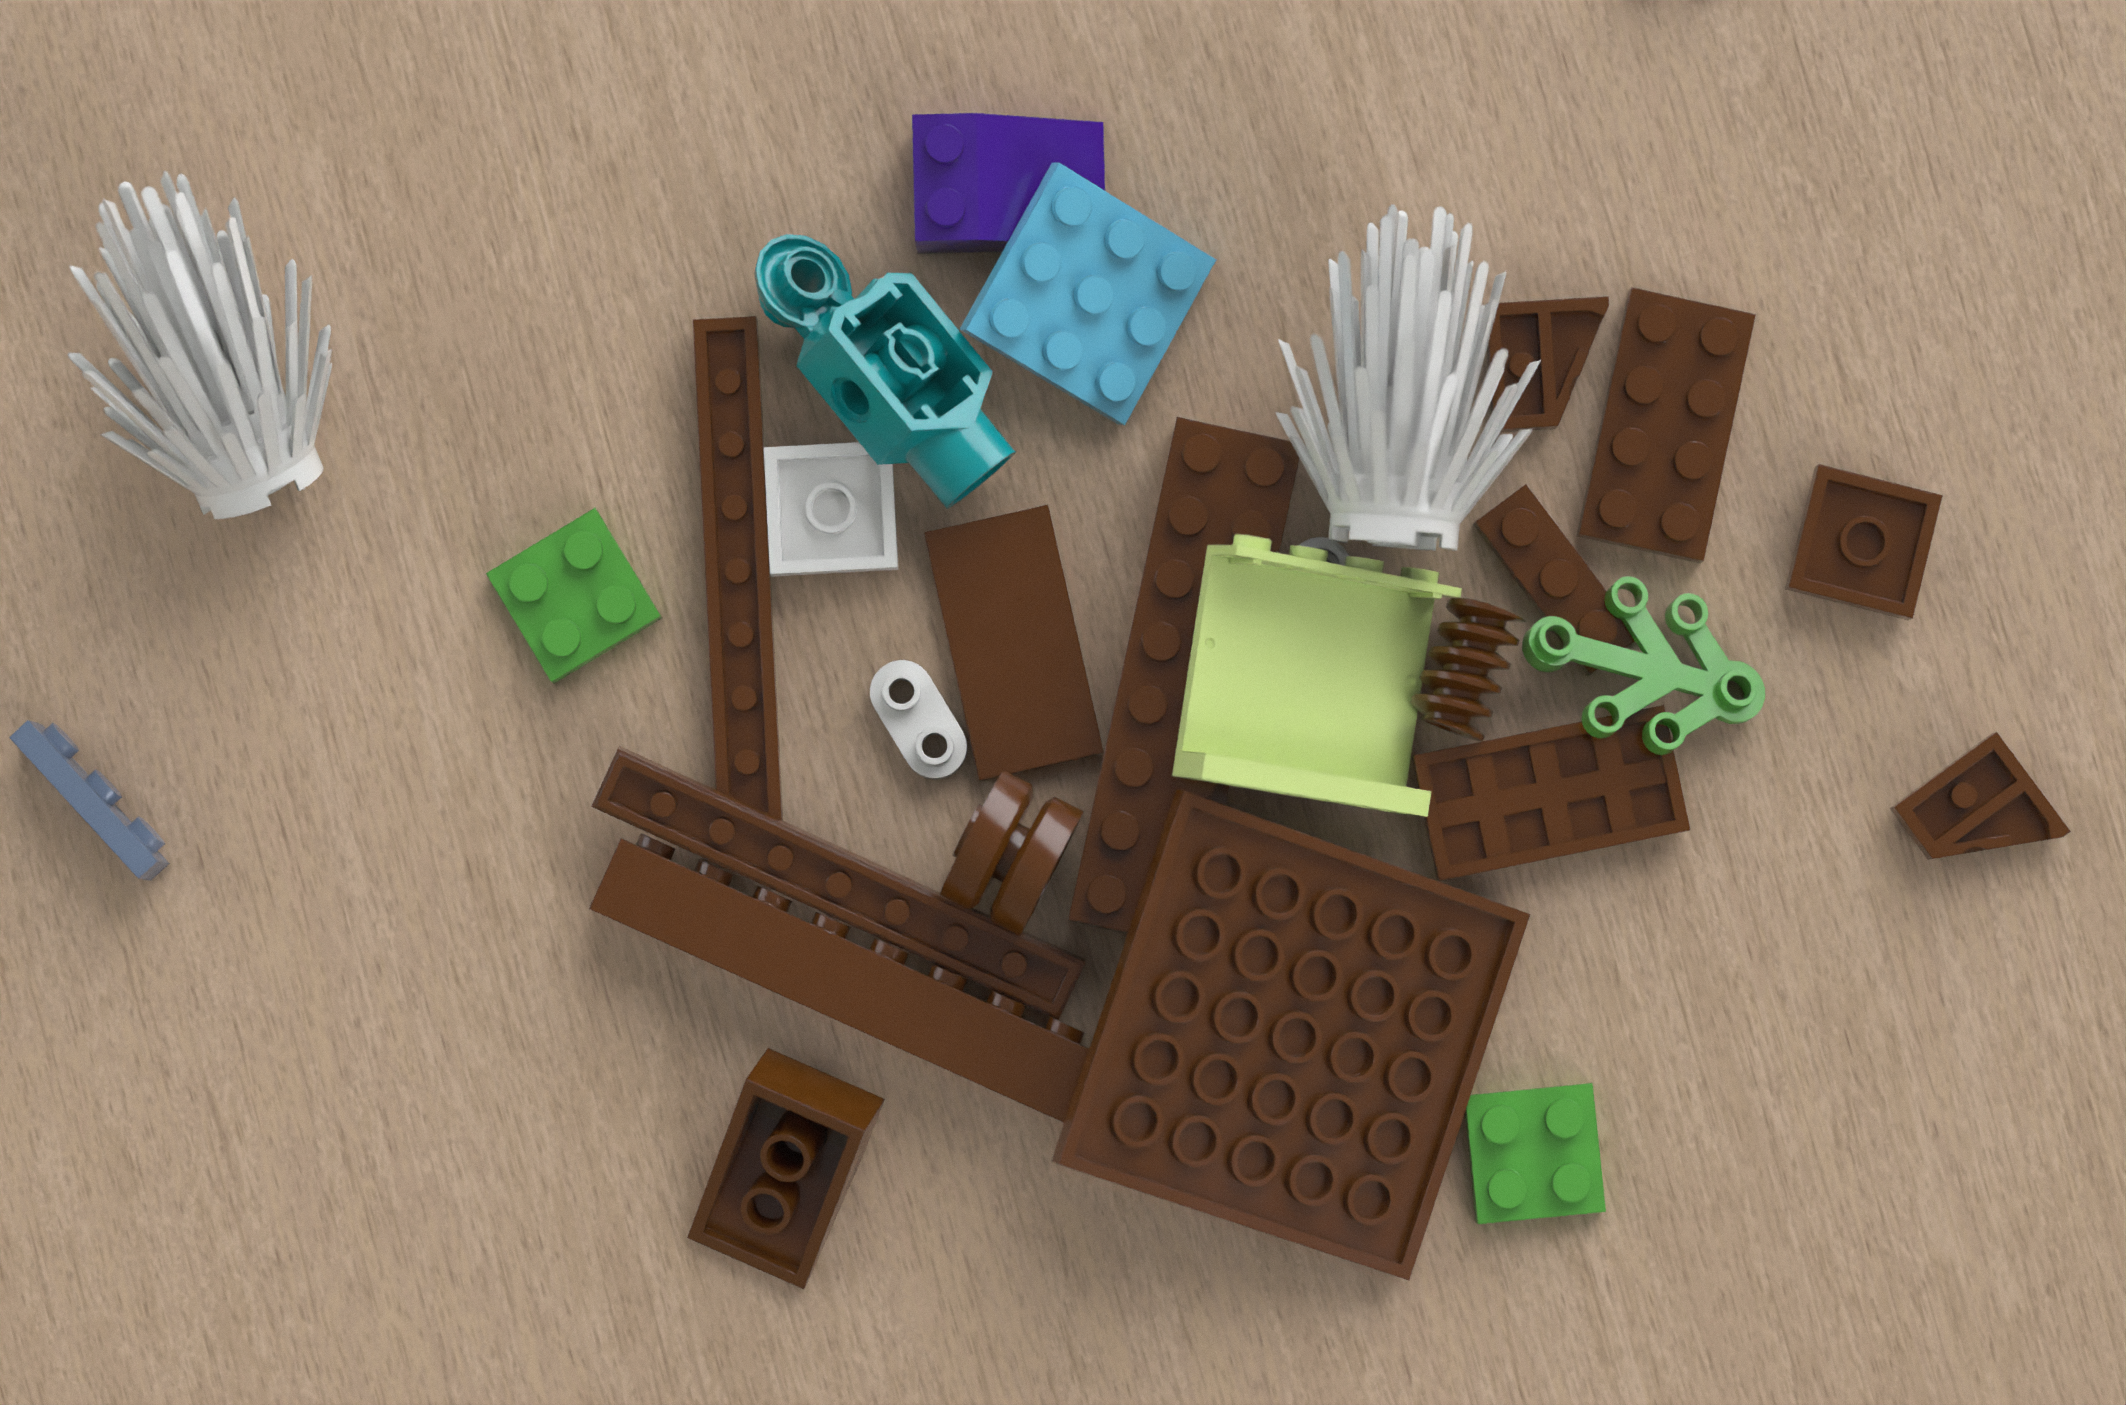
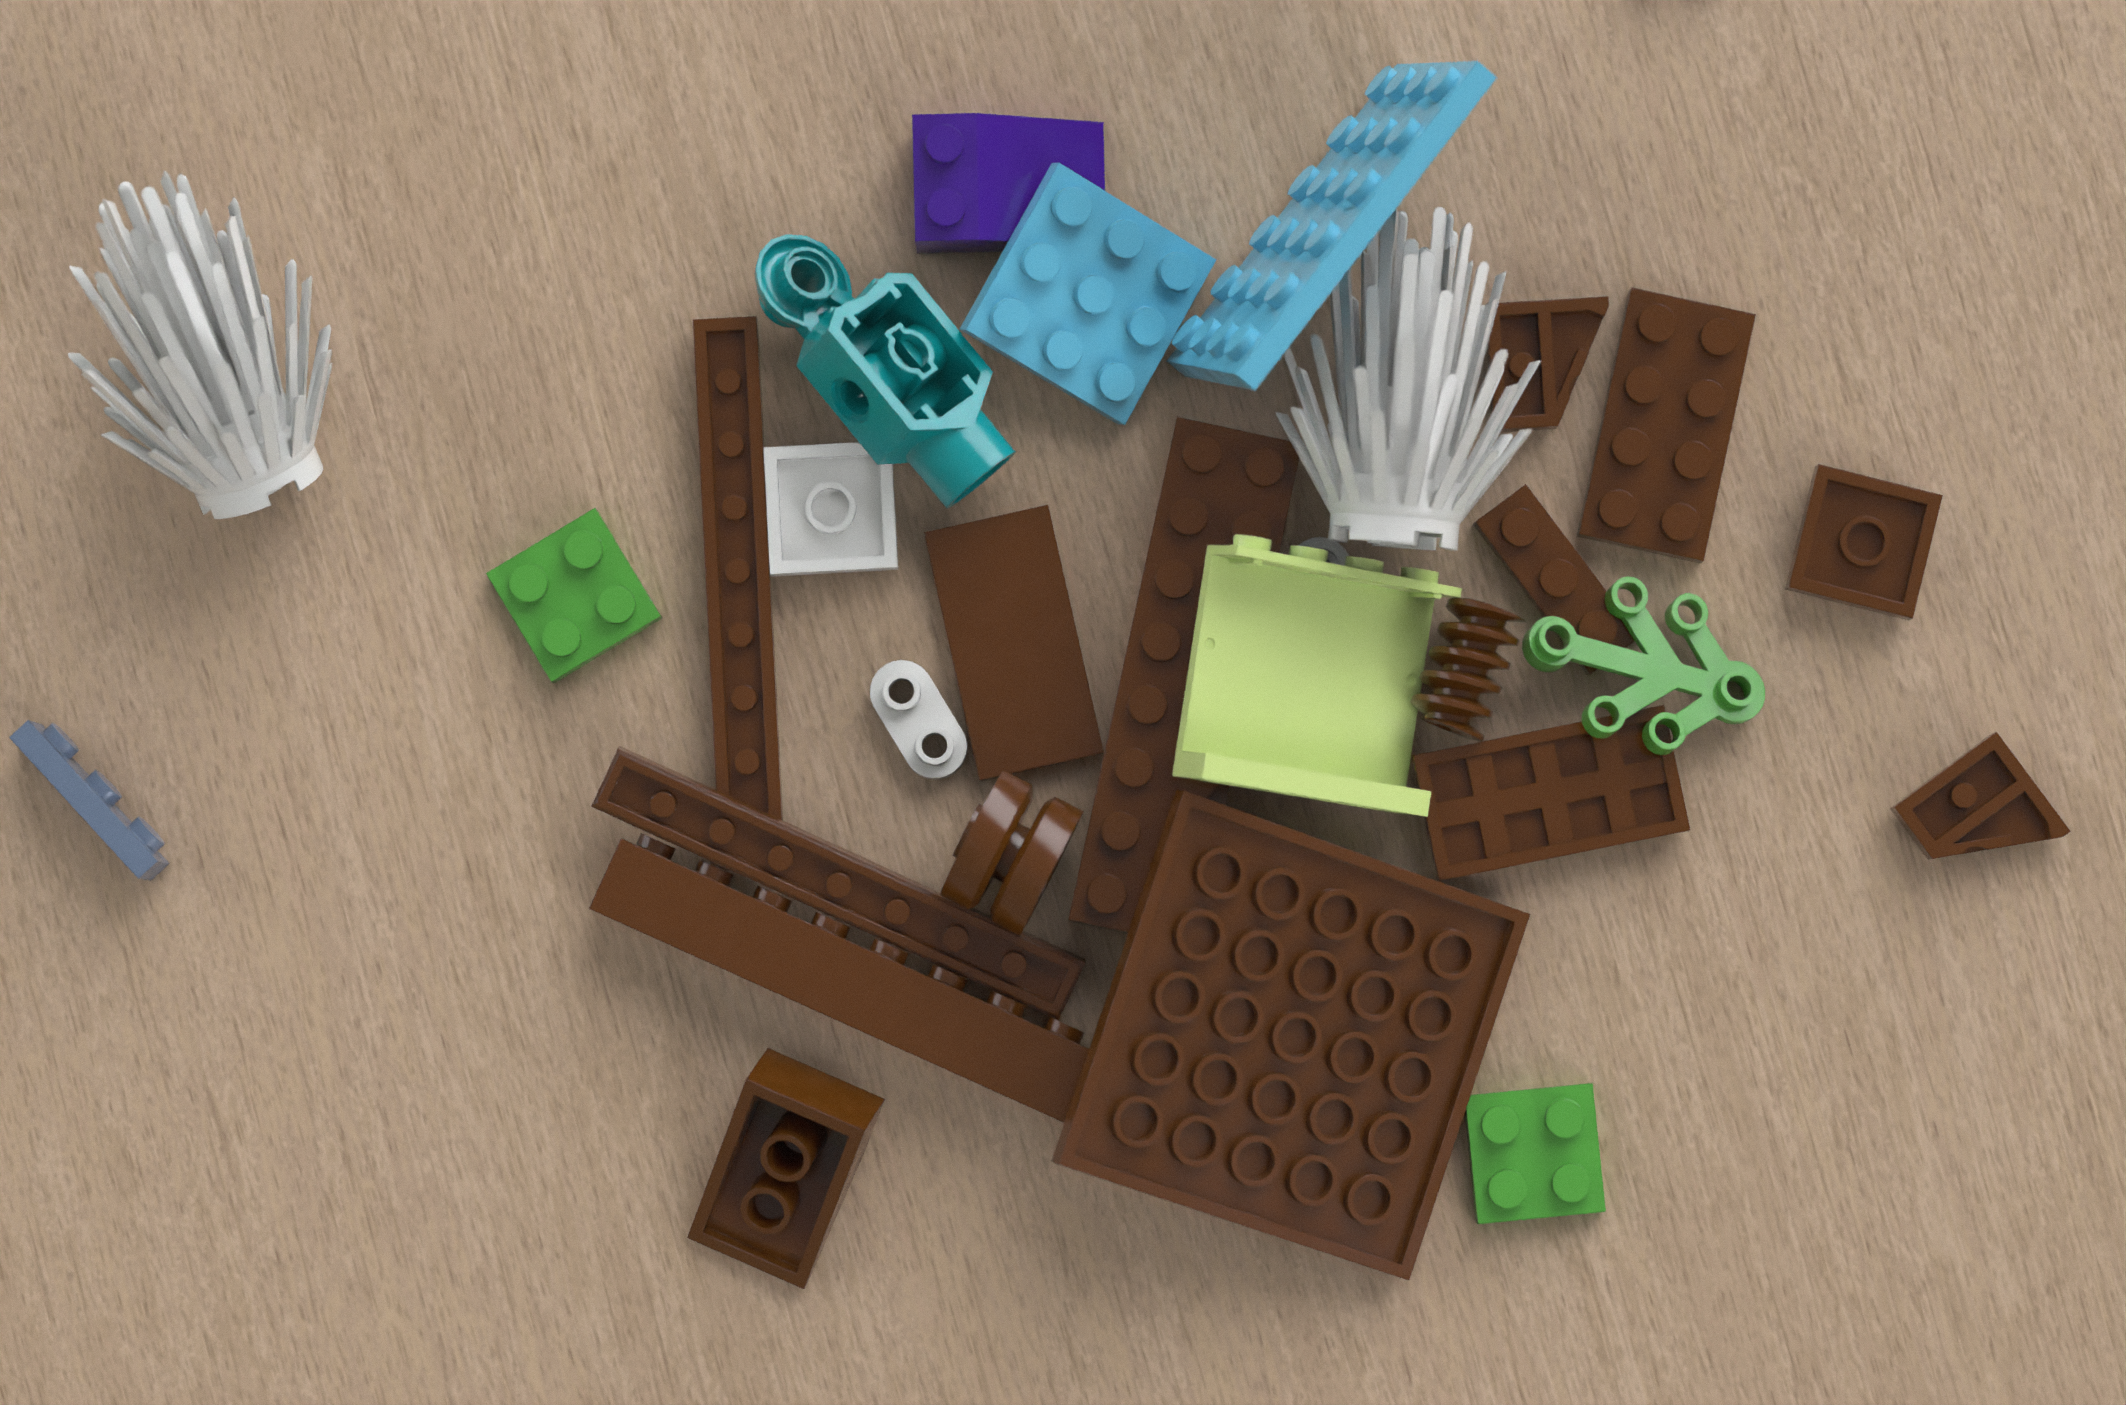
none -> medium azure plate [1167,61,1497,390]

